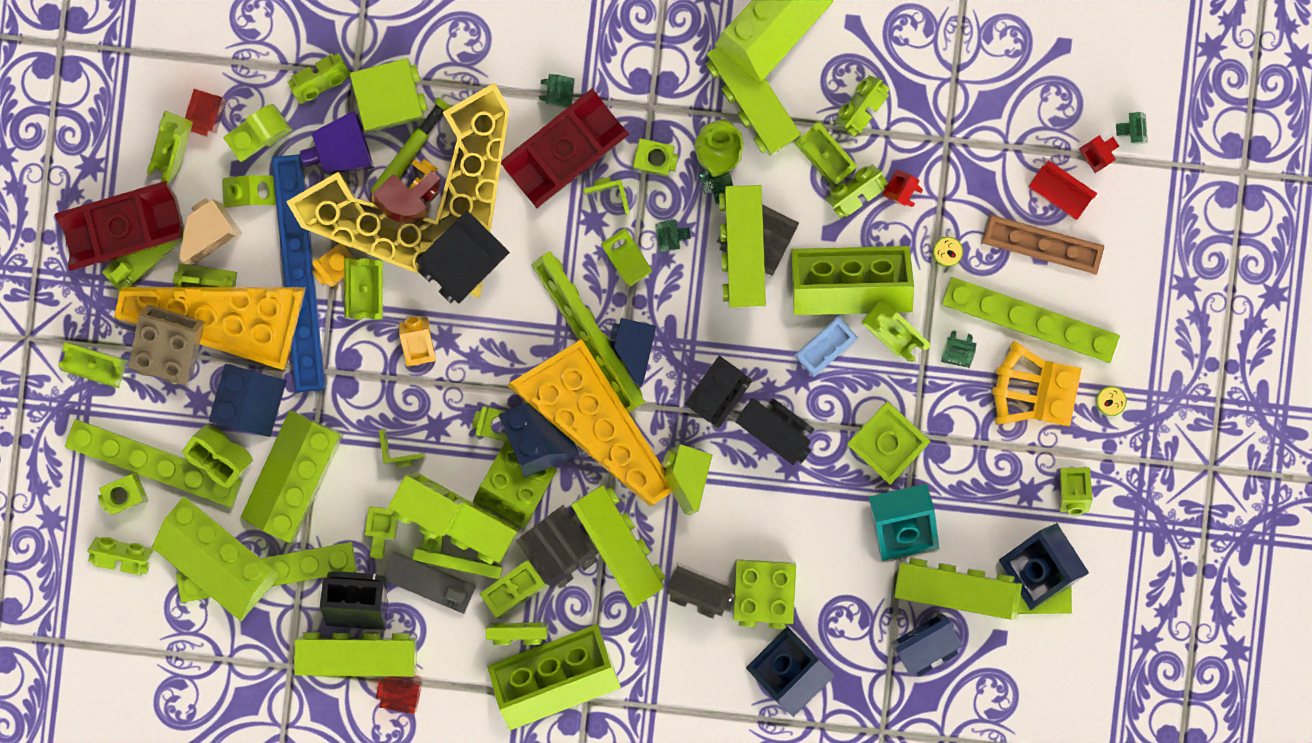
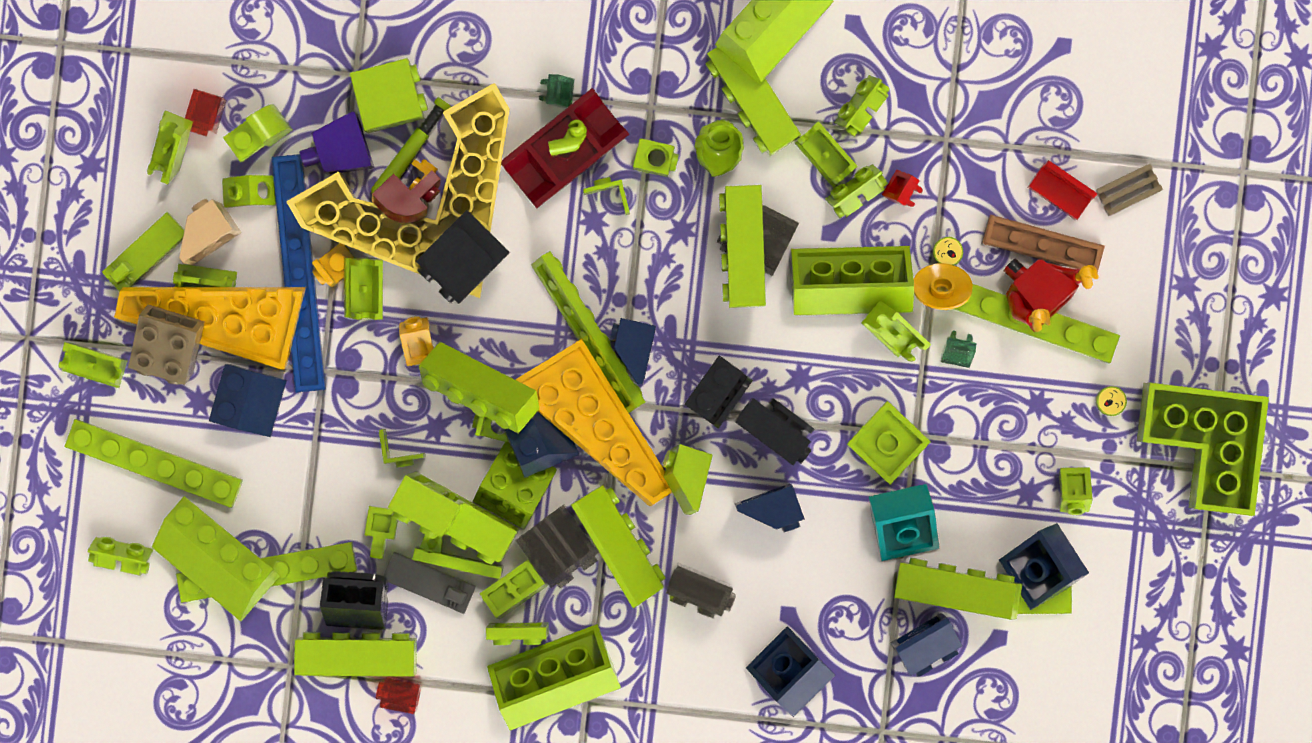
dark red piece [55,181,184,271] -> none
lime brick [98,473,148,515] -> none
lime brick [182,424,253,488] -> none
lime slope [241,410,344,543] -> none
lime hinge [287,53,351,104] -> none
lime bracket [601,228,653,287] -> none
clear green tile [655,220,691,253] -> none
clear green tile [699,172,733,204] -> none
lime brick [733,559,797,629] -> none
light blue plate [794,316,858,377] -> none
yellow plate [991,341,1082,426] -> none
red tile [1079,135,1119,173] -> none
clear green tile [1116,112,1148,145] -> none
none -> lime brick [419,342,539,434]
none -> lime arm [548,120,587,156]
none -> dark blue slope [734,483,805,532]
none -> yellow dish [914,263,973,310]
none -> torso [1003,258,1099,332]
none -> dark tan tile [1096,164,1163,216]
none -> lime brick [1136,383,1269,516]

